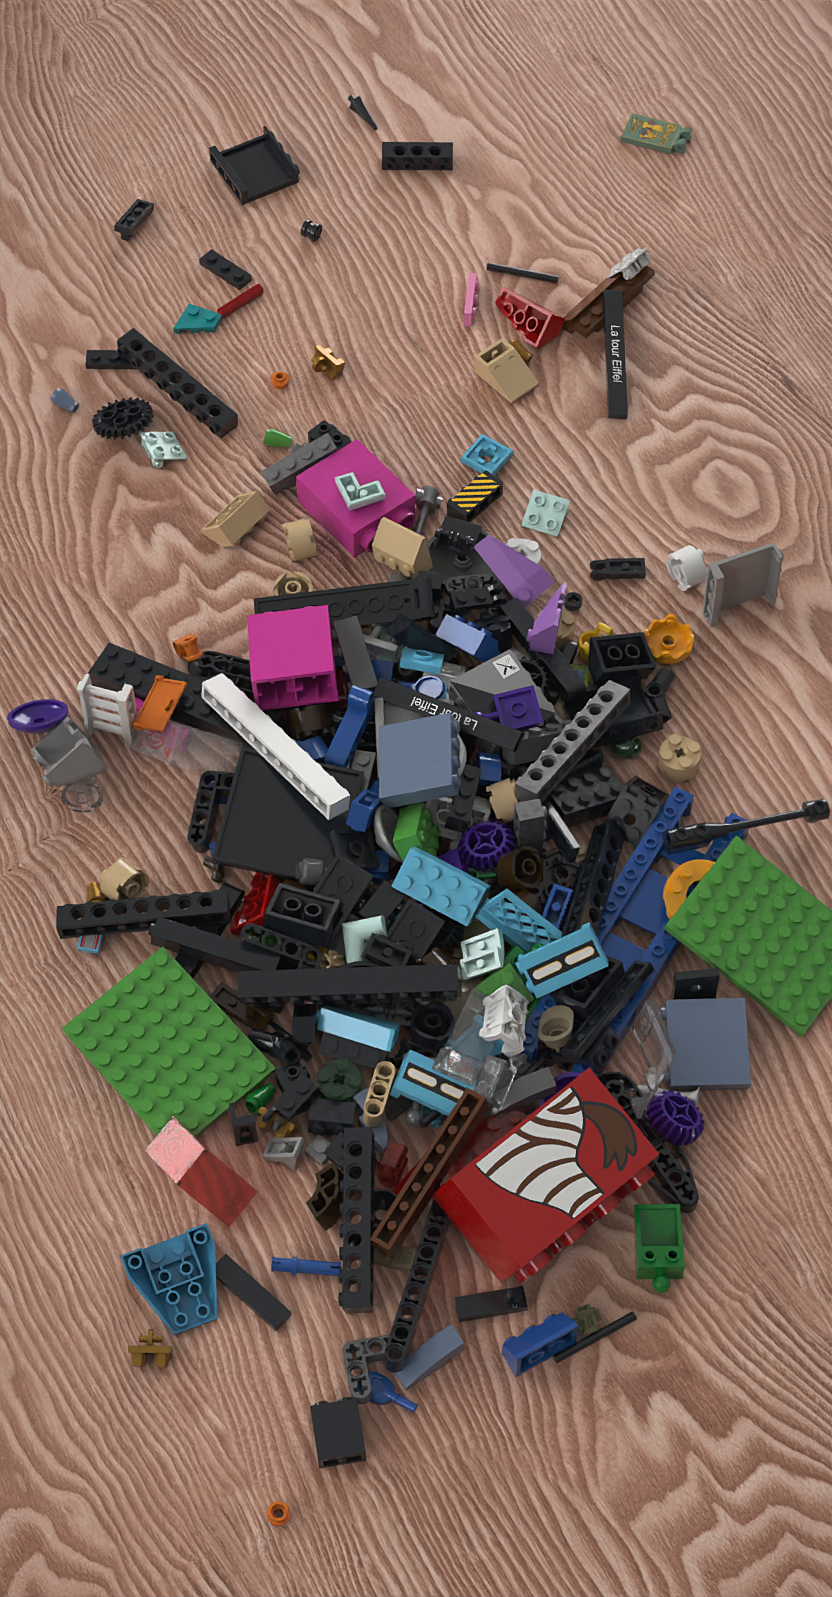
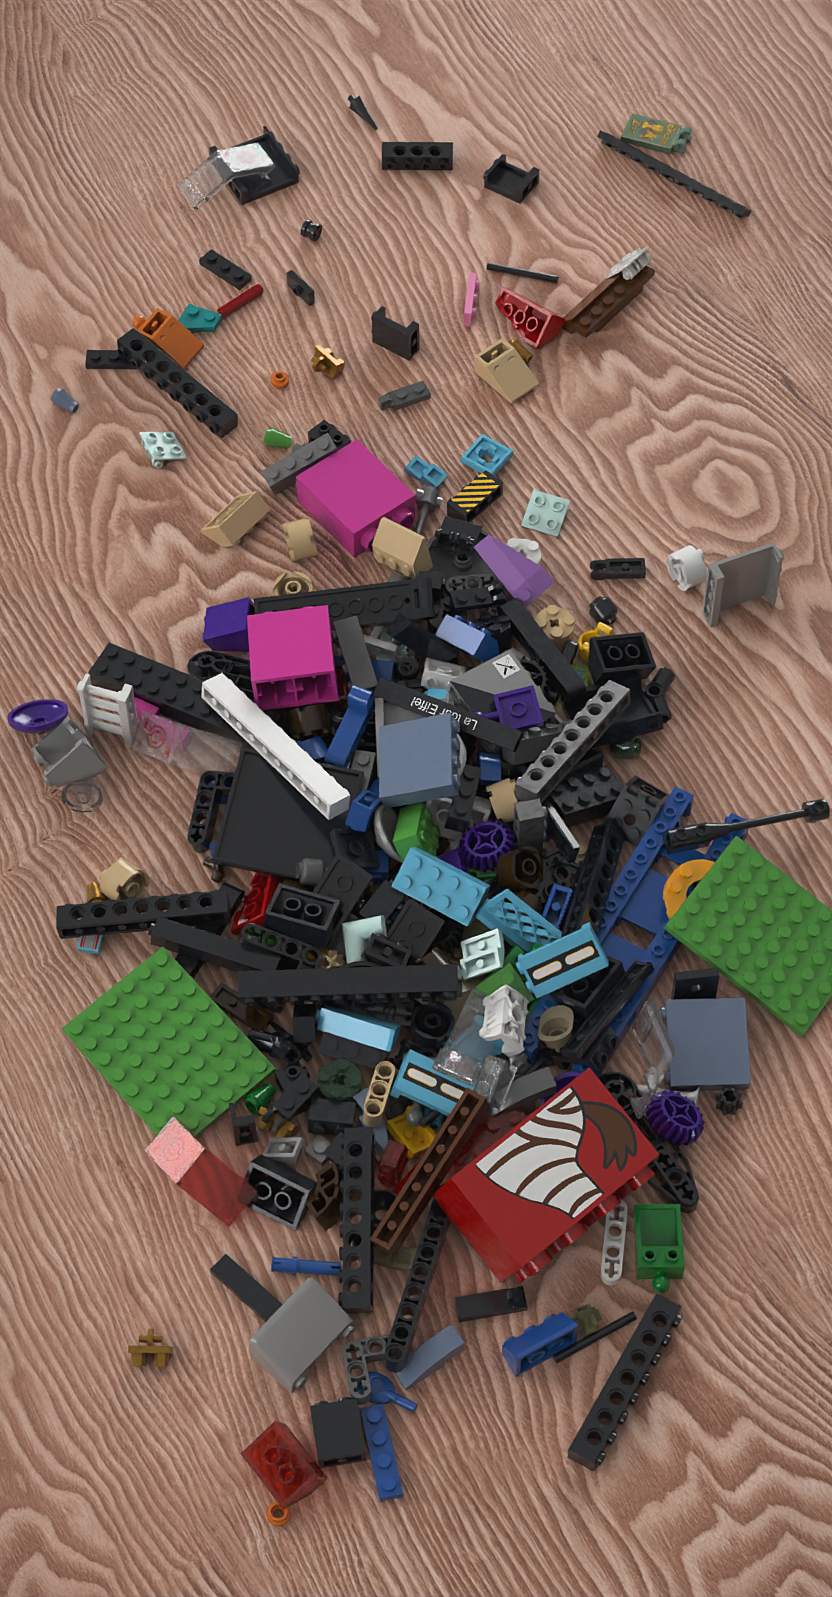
black gear [92,397,154,440] -> none
black hinge [114,199,154,241] -> none
dark azure wedge [120,1223,218,1335] -> none
orange door [131,675,187,732] -> none
orange piece [173,634,203,662] -> none
light aqua brick [335,472,386,511] -> none
piece [398,676,445,699] -> none
medium azure piece [400,647,444,674] -> none
medium lavender wedge [527,583,567,654] -> none
black bush [564,592,582,611] -> none
black tile [603,290,628,419] -> none
light orange plate [644,614,694,664] -> none
tan brick [658,734,701,784] -> none
none -> orange slope [132,308,204,369]
none -> clear windscreen [176,143,276,211]
none -> dark purple slope [202,597,255,652]
none -> black slope [236,1154,317,1230]
none -> clear red slope [240,1421,328,1509]
none -> light grey windscreen [249,1278,355,1393]
none -> black plate [287,270,315,306]
none -> blue plate [360,1404,403,1502]
none -> black panel [371,306,420,361]
none -> dark grey hinge [378,381,431,411]
none -> yellow bracket [386,1105,436,1159]
none -> medium azure slope [404,455,448,488]
none -> black panel [483,154,540,204]
none -> black brick [568,1293,683,1471]
none -> black head [589,596,618,626]
none -> black plate [597,130,752,218]
none -> white beam [600,1200,628,1286]
none -> black gear [715,1087,743,1115]

